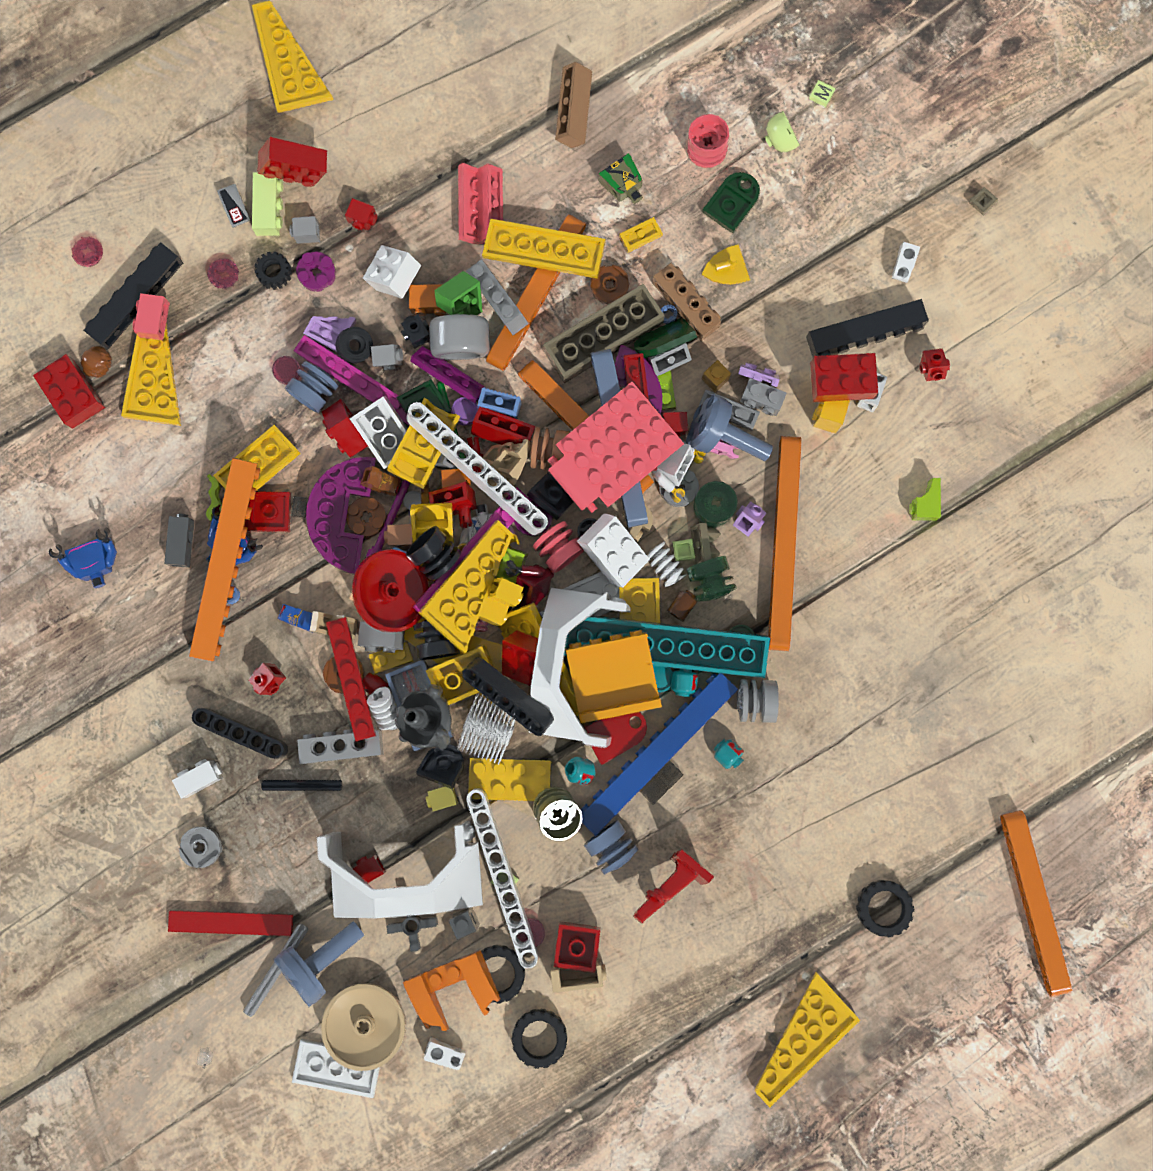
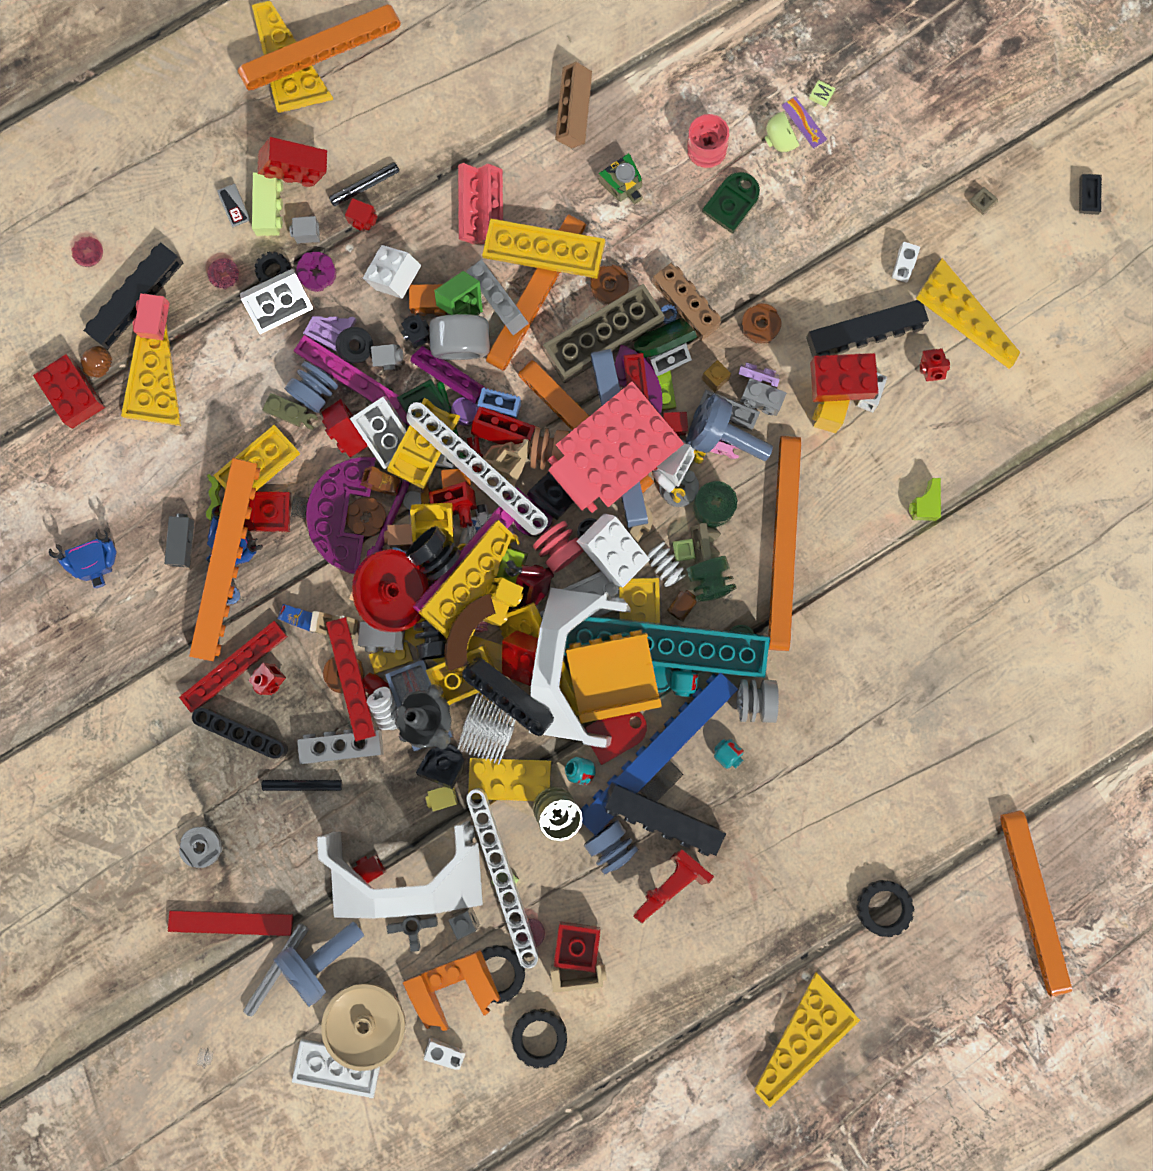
white brick [172,759,223,798] -> none
clear pink piece [272,356,301,385] -> none
yellow plate [619,217,663,253] -> none
yellow shield [702,244,750,285] -> none
lavender brick [733,501,766,537] -> none
none -> red plate [179,621,288,713]
none -> orange beam [238,5,401,90]
none -> white brick [240,269,313,334]
none -> olive plate [262,393,318,430]
none -> black axle [329,162,399,206]
none -> reddish brown tile [445,594,496,671]
none -> black brick [602,782,726,857]
none -> light grey piece [616,163,635,183]
none -> dark orange plate [742,303,782,344]
none -> medium lavender sticker [782,96,828,149]
none -> yellow wing [916,258,1020,369]
none -> black plate [1079,174,1102,215]

